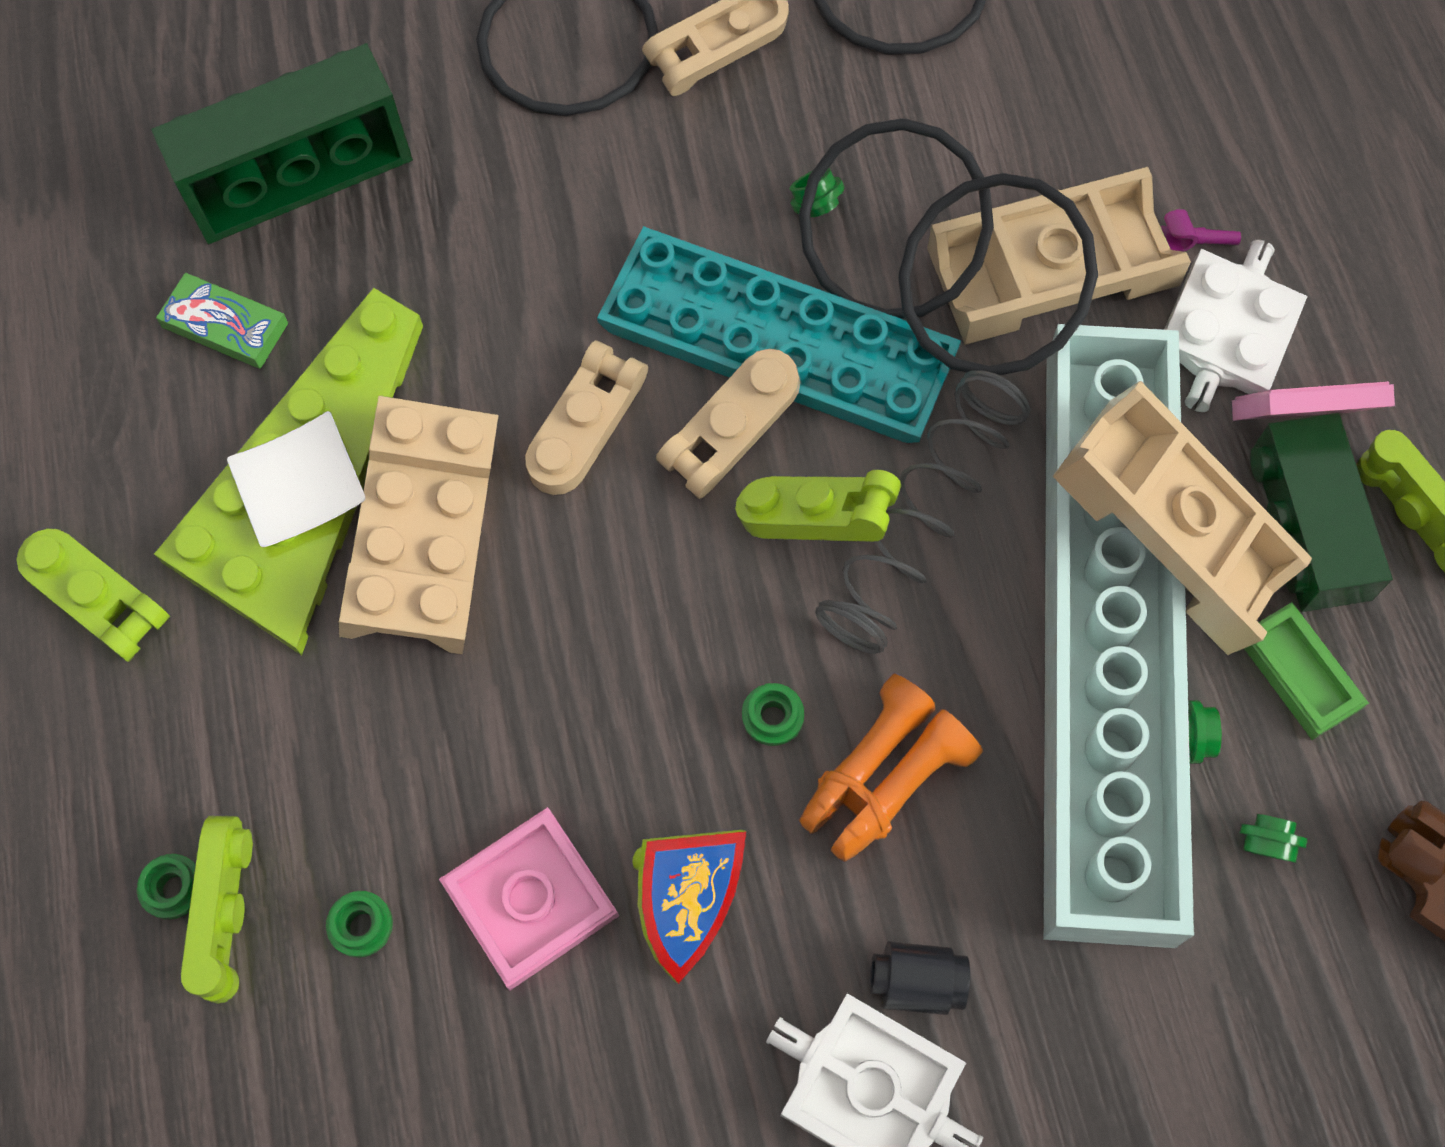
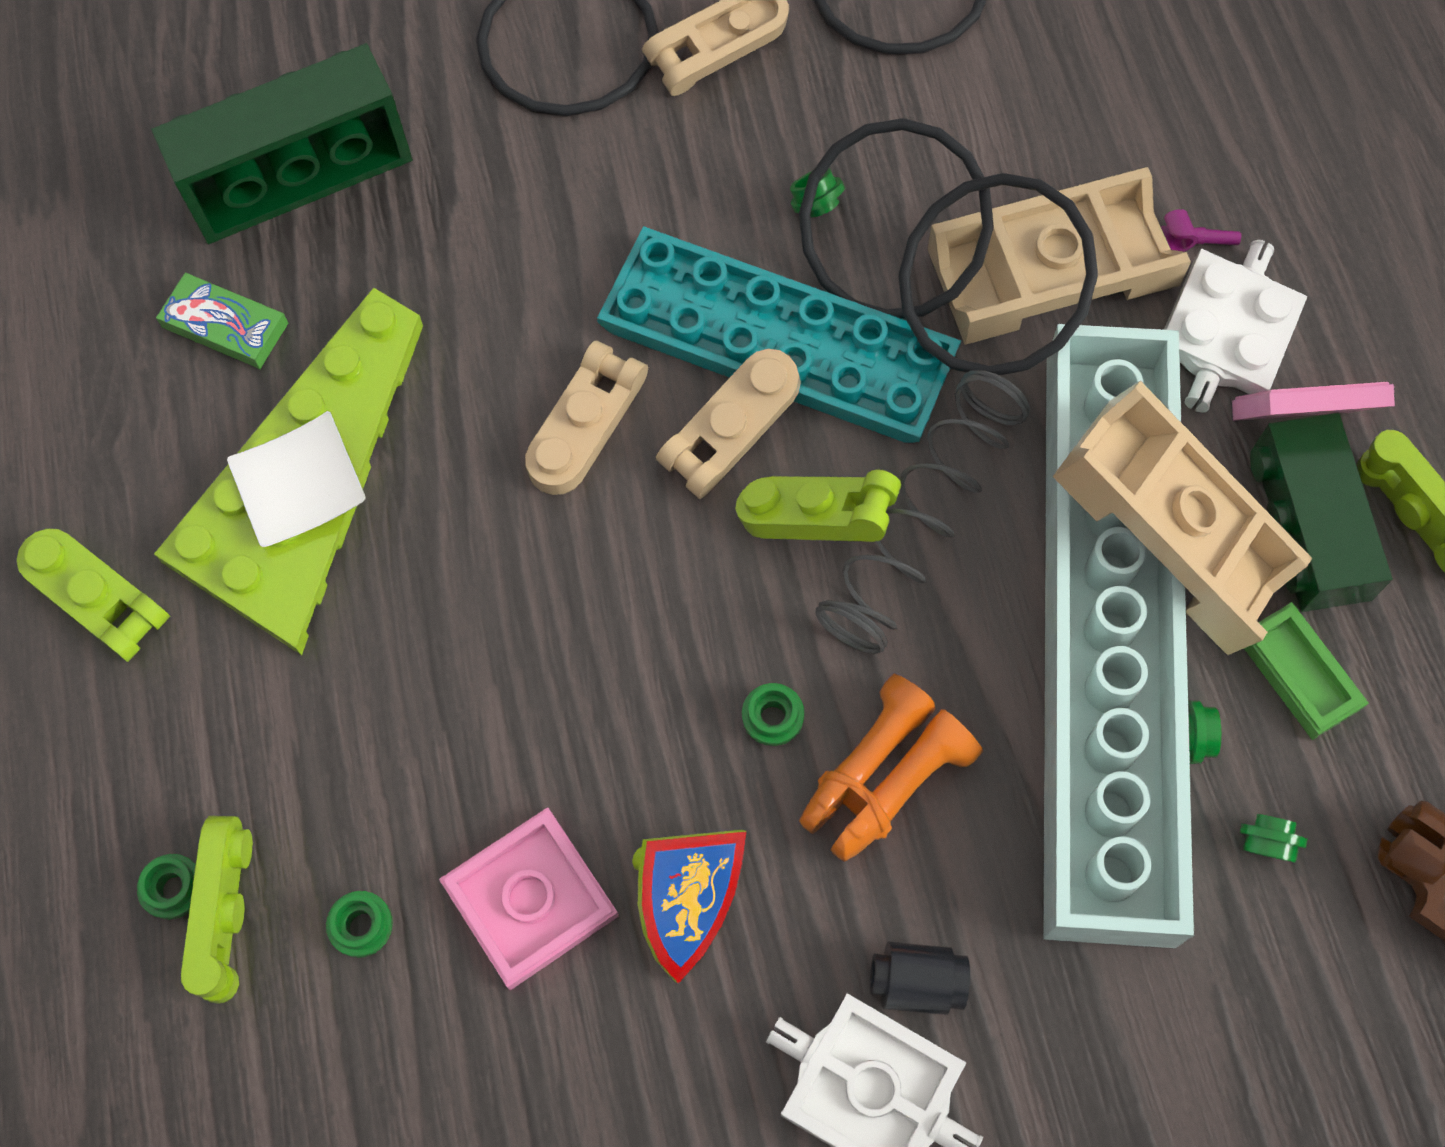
tan piece [339,396,498,654] -> none

